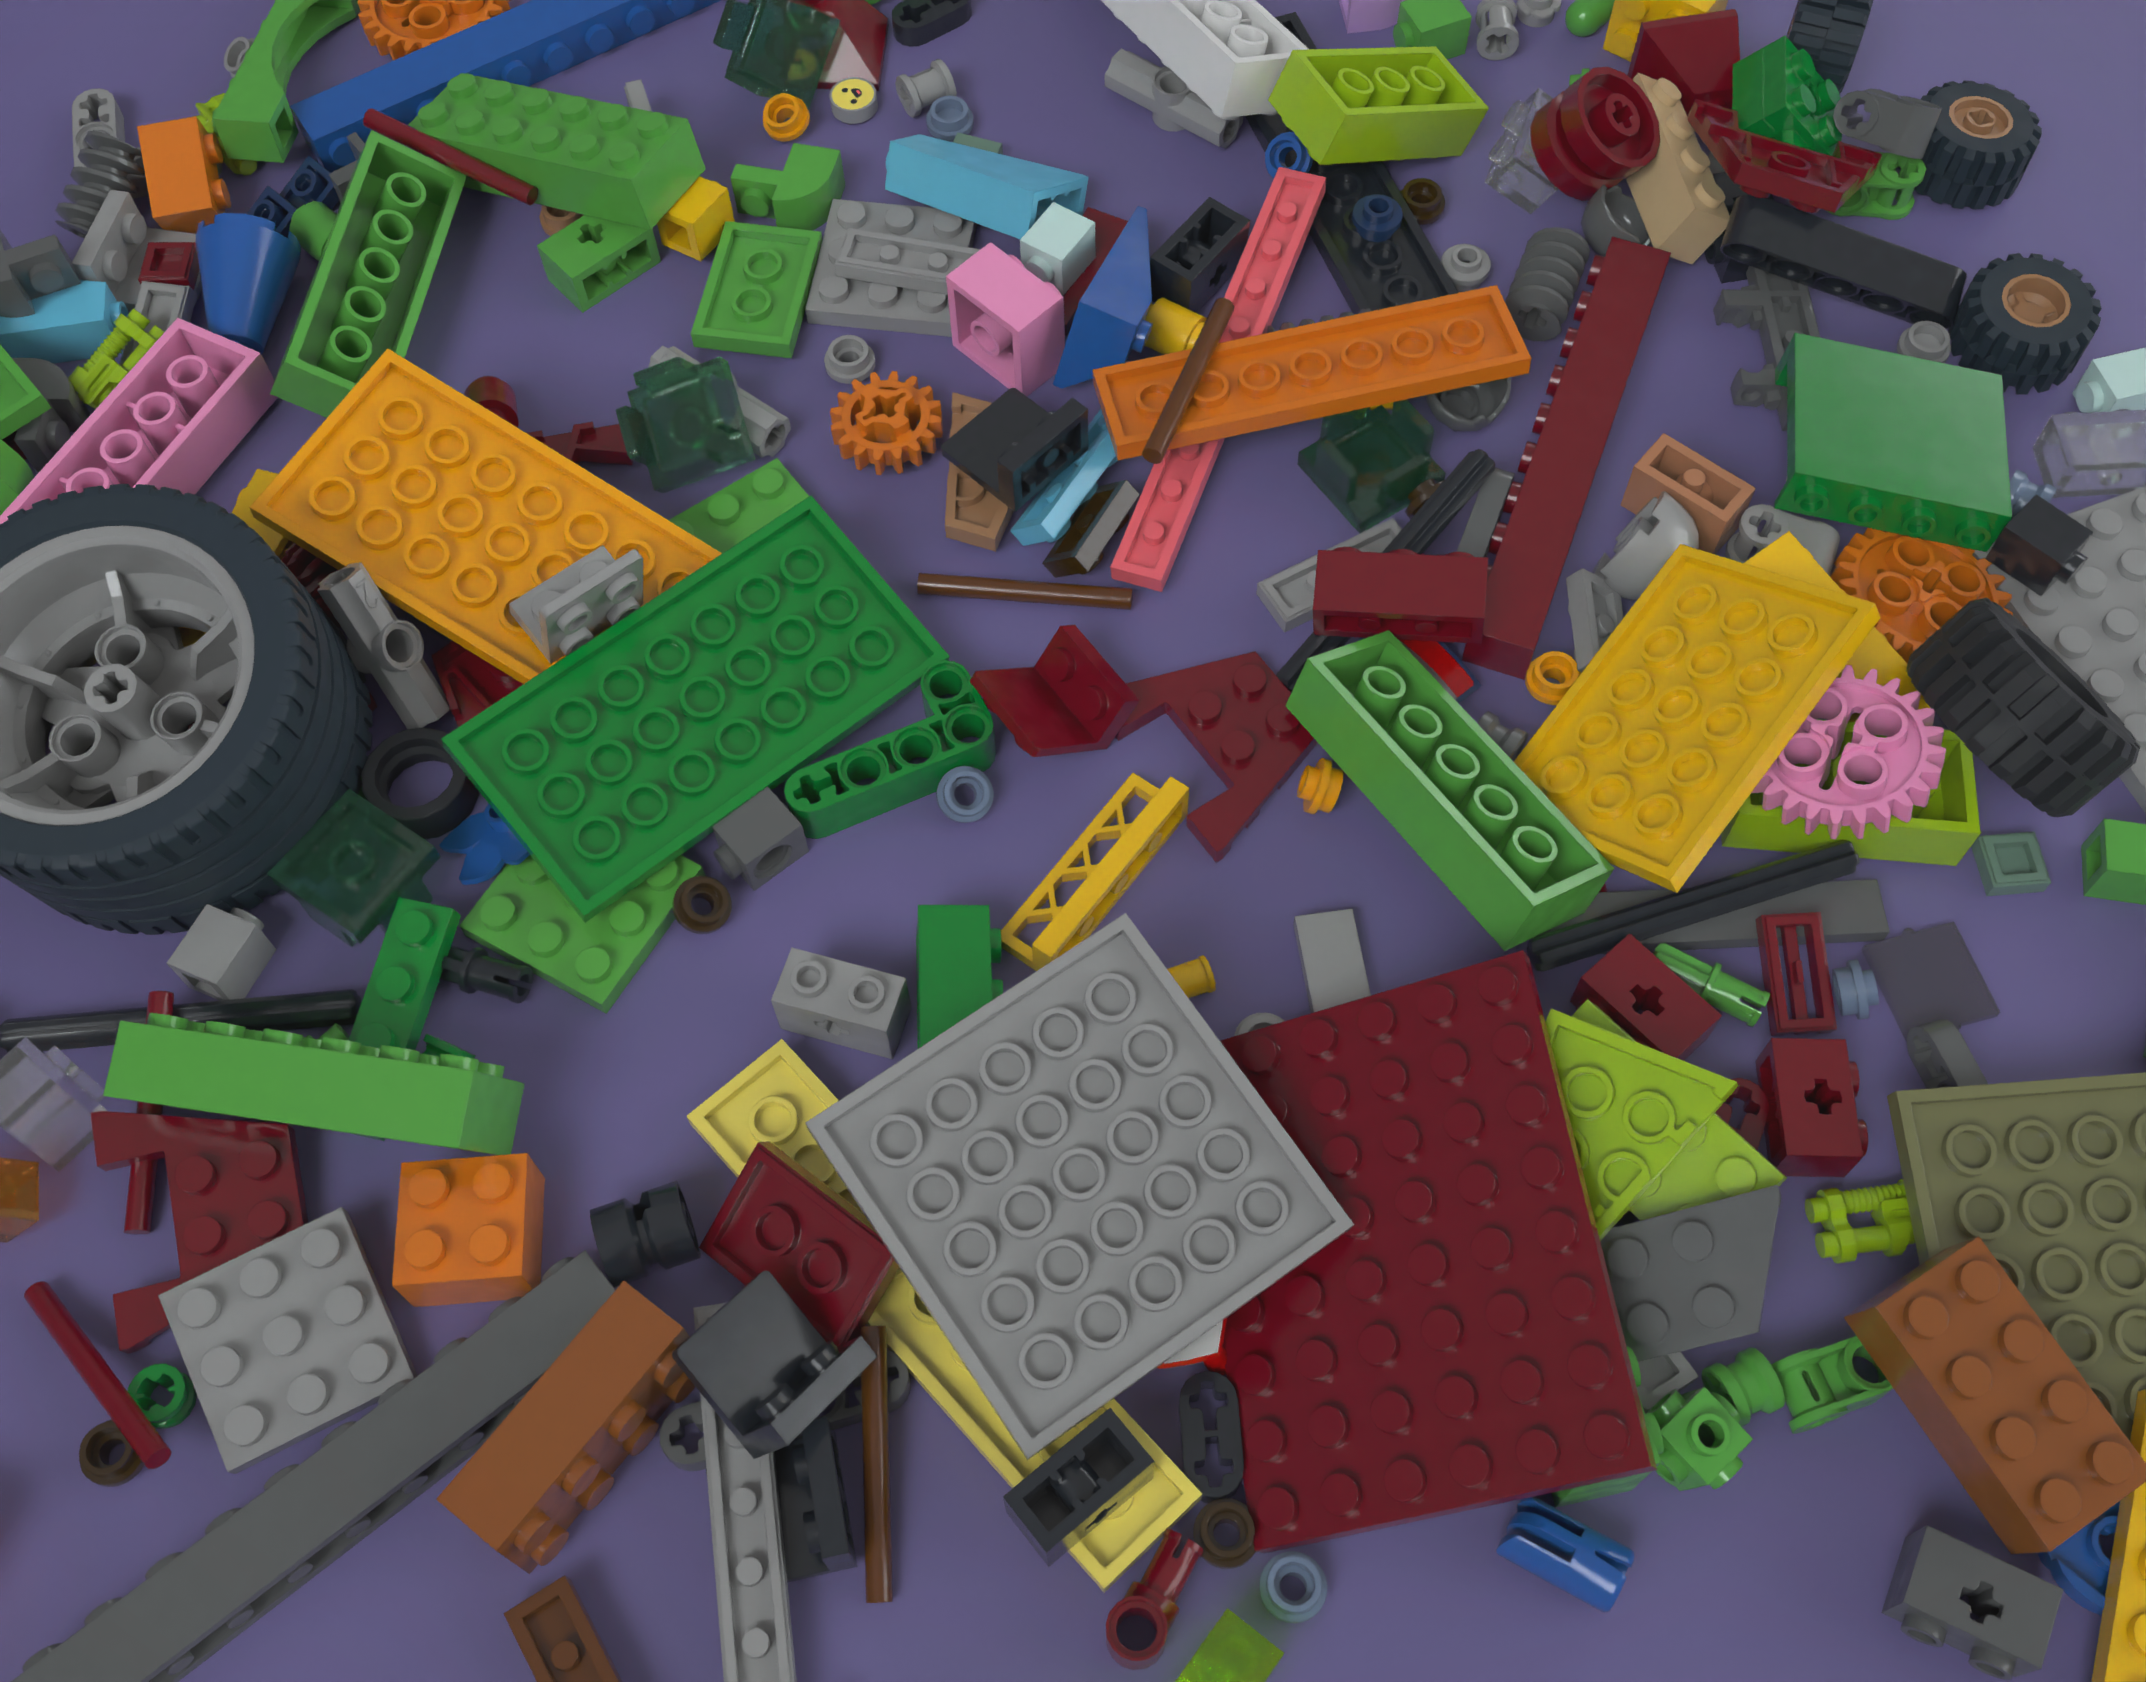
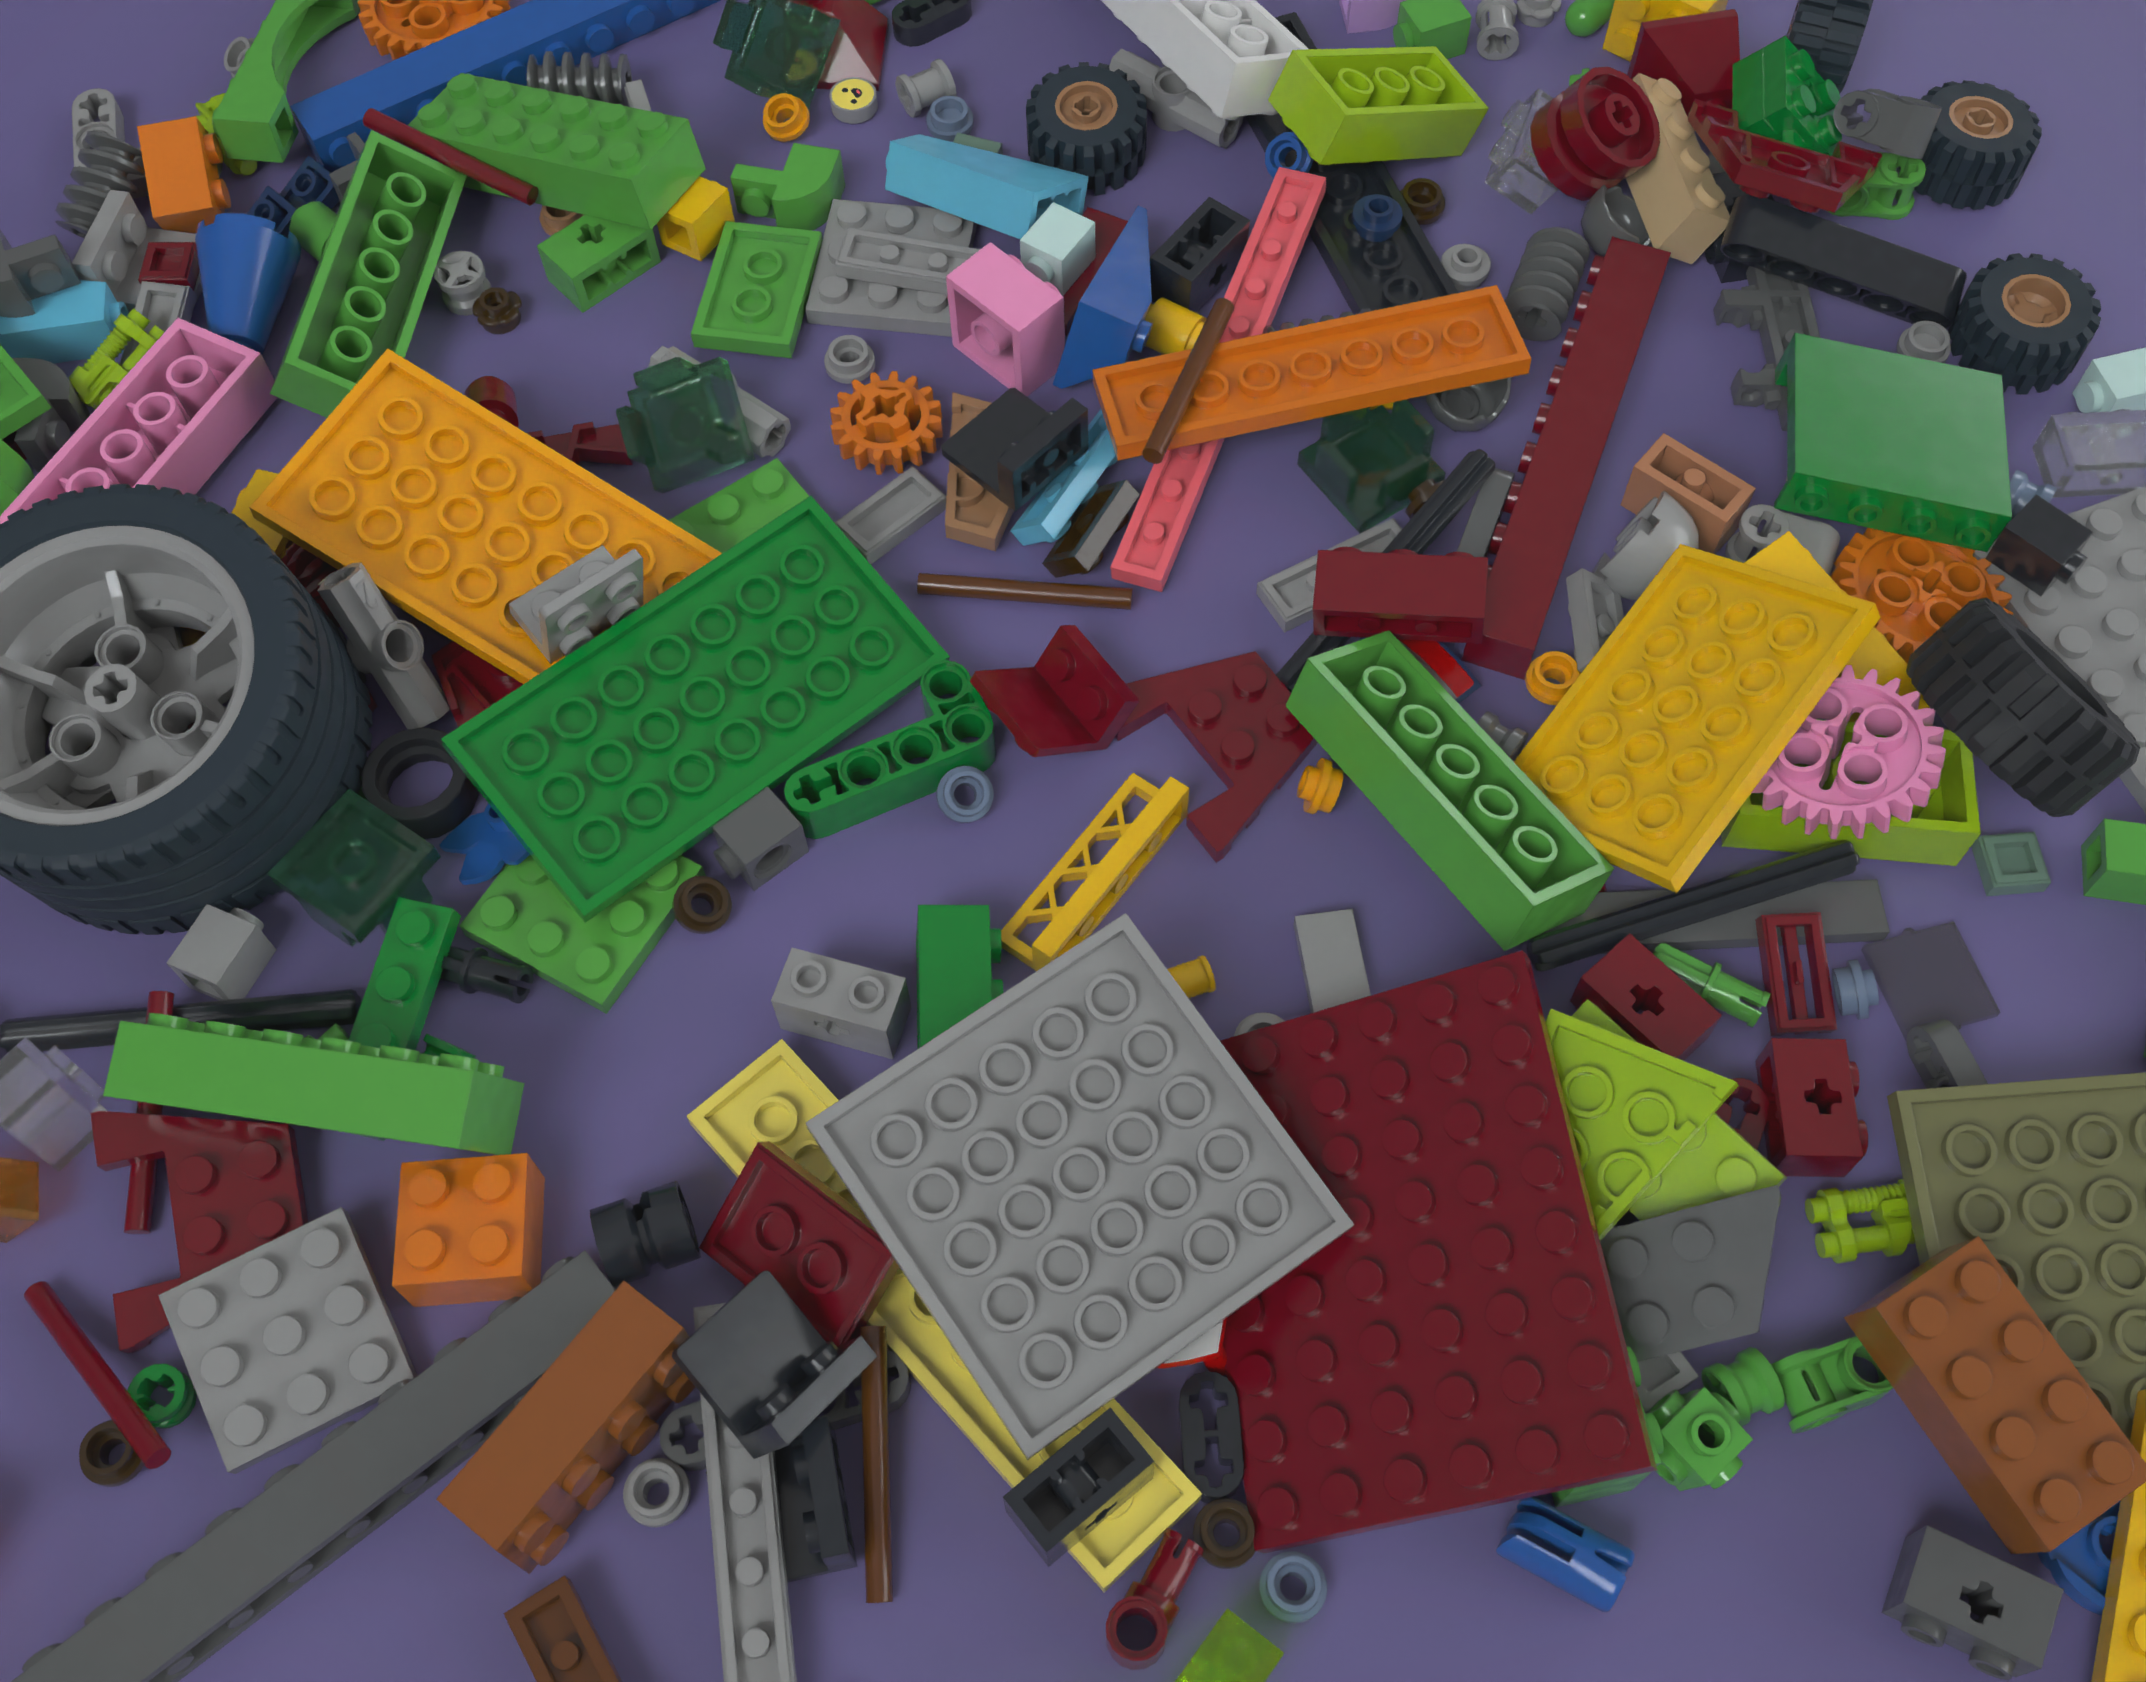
none -> light grey wheel [434,251,492,316]
none -> dark brown plate [472,287,522,334]
none -> dark grey piece [527,51,632,107]
none -> light grey plate [623,1458,691,1528]
none -> light grey tile [835,466,946,564]
none -> black wheel [1026,62,1147,196]

